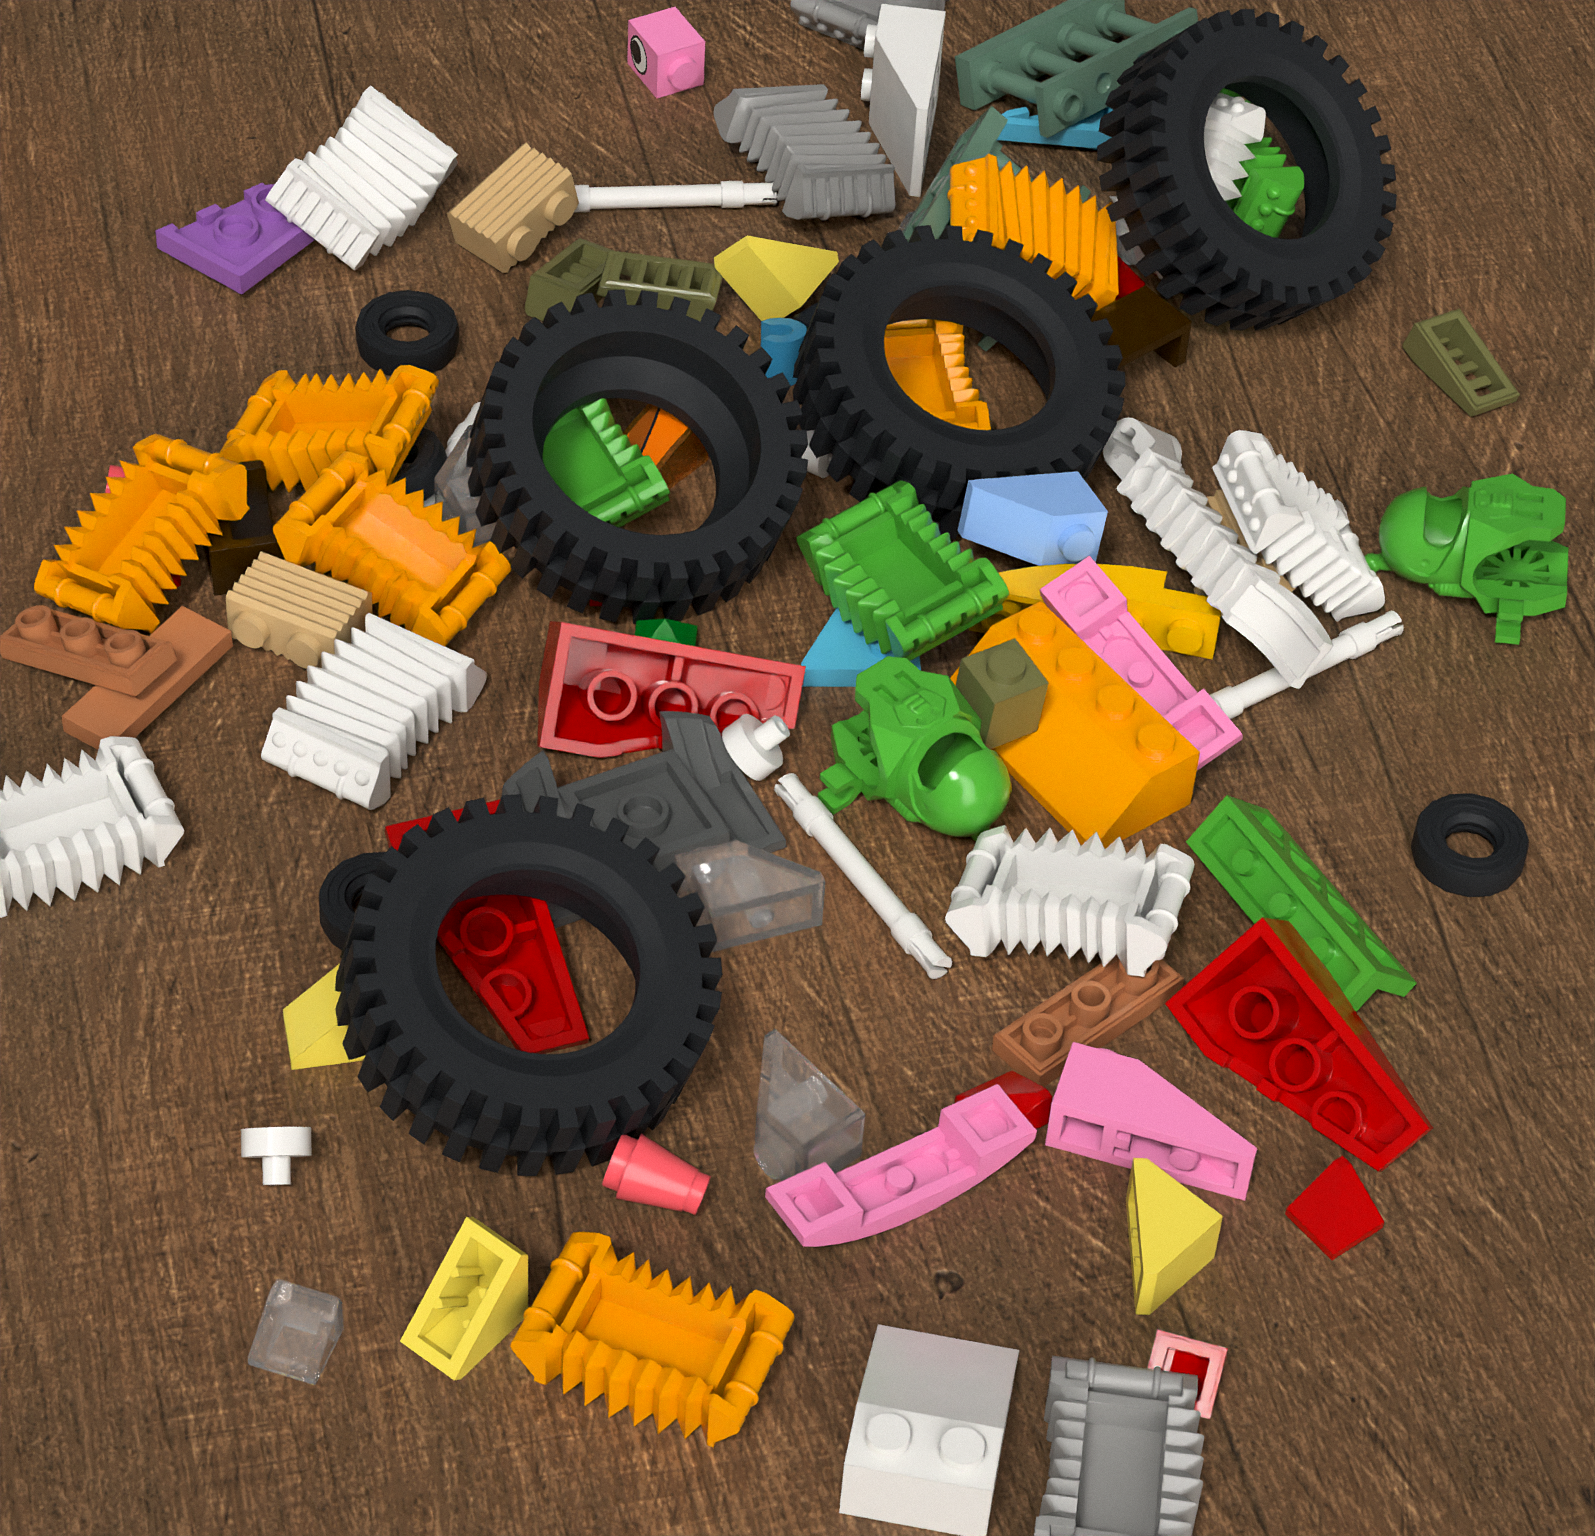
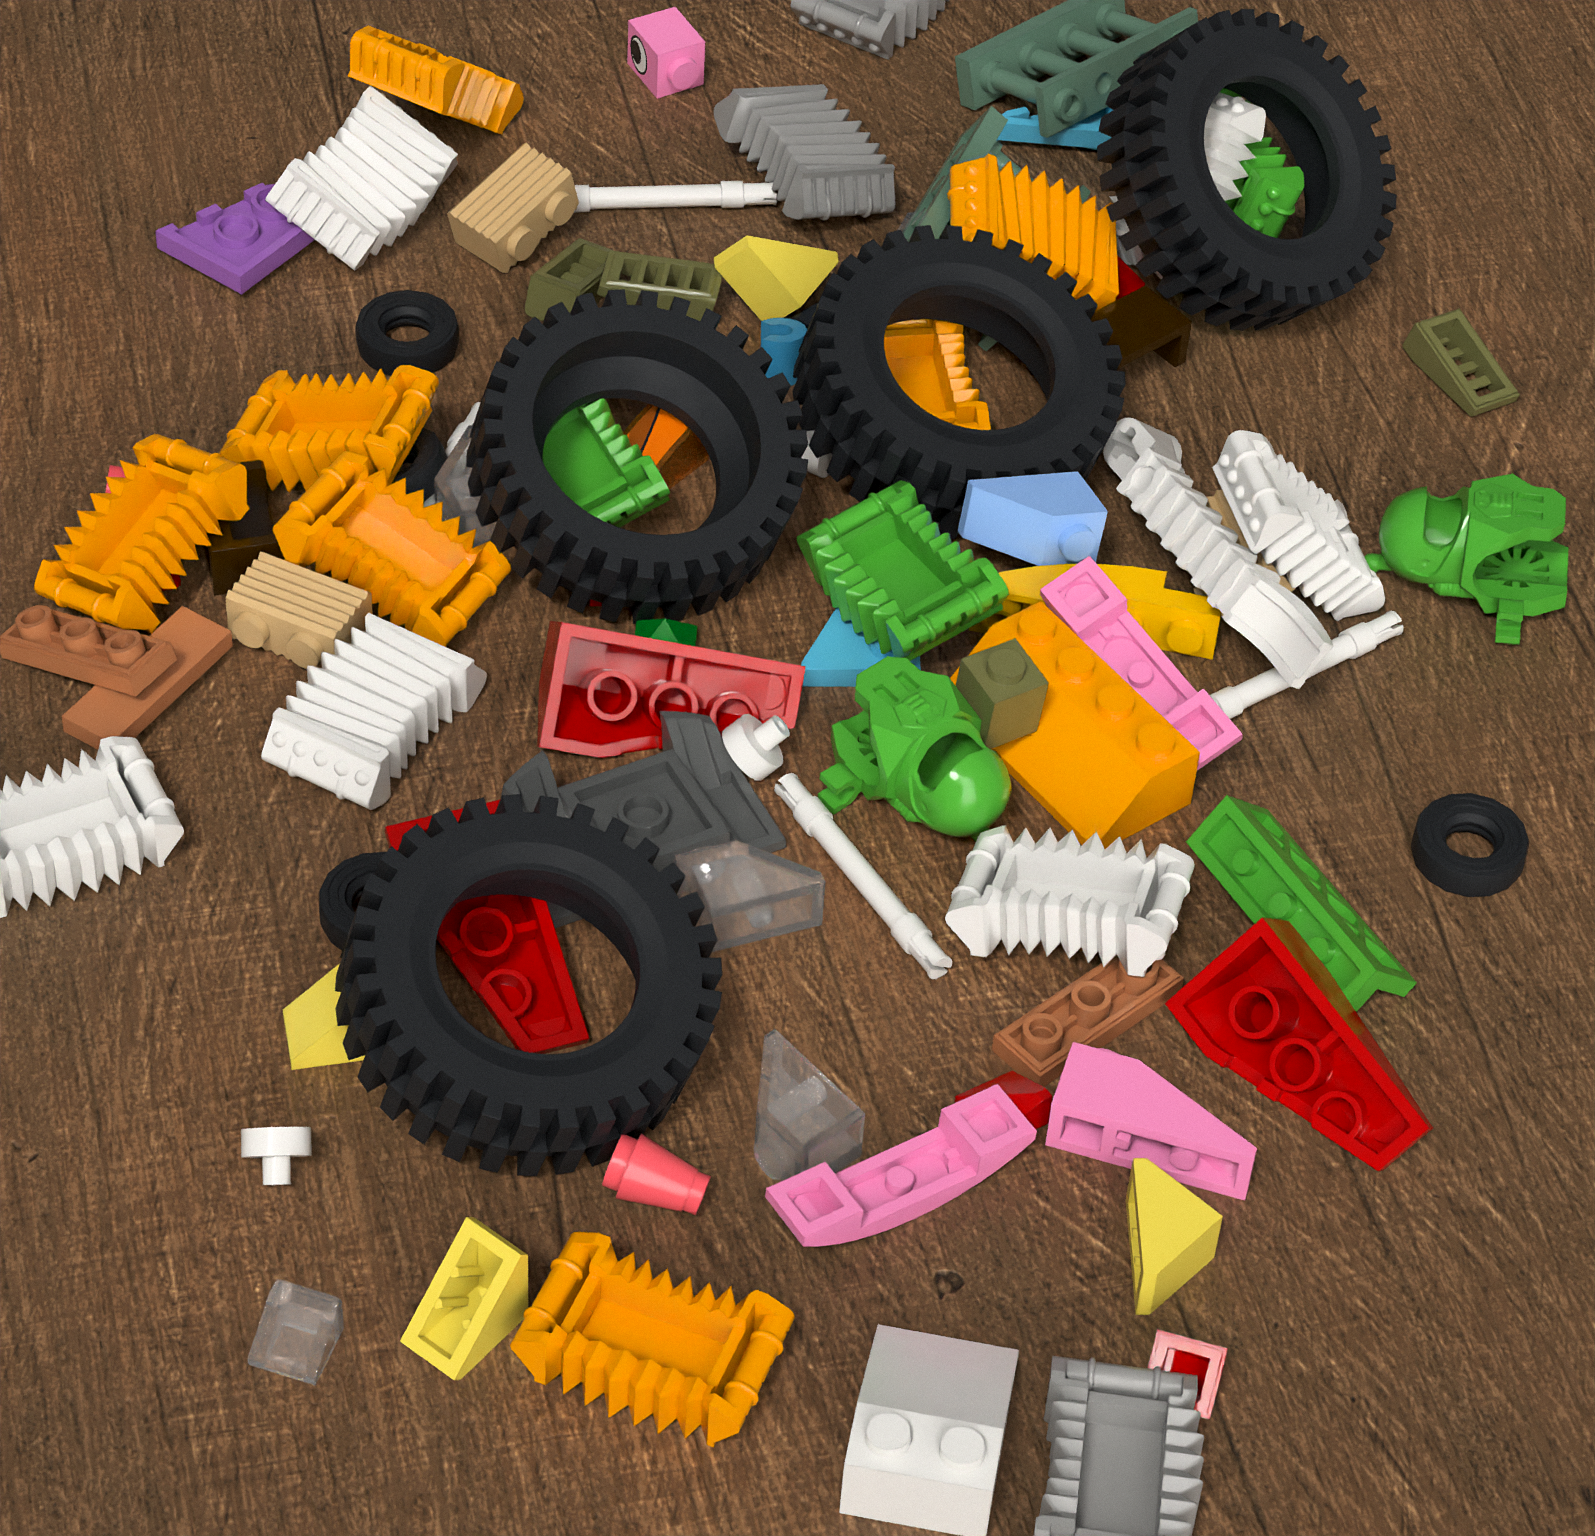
white slope [861,4,946,197] -> none
red slope [1285,1155,1384,1260] -> none
none -> light orange piece [348,25,524,135]

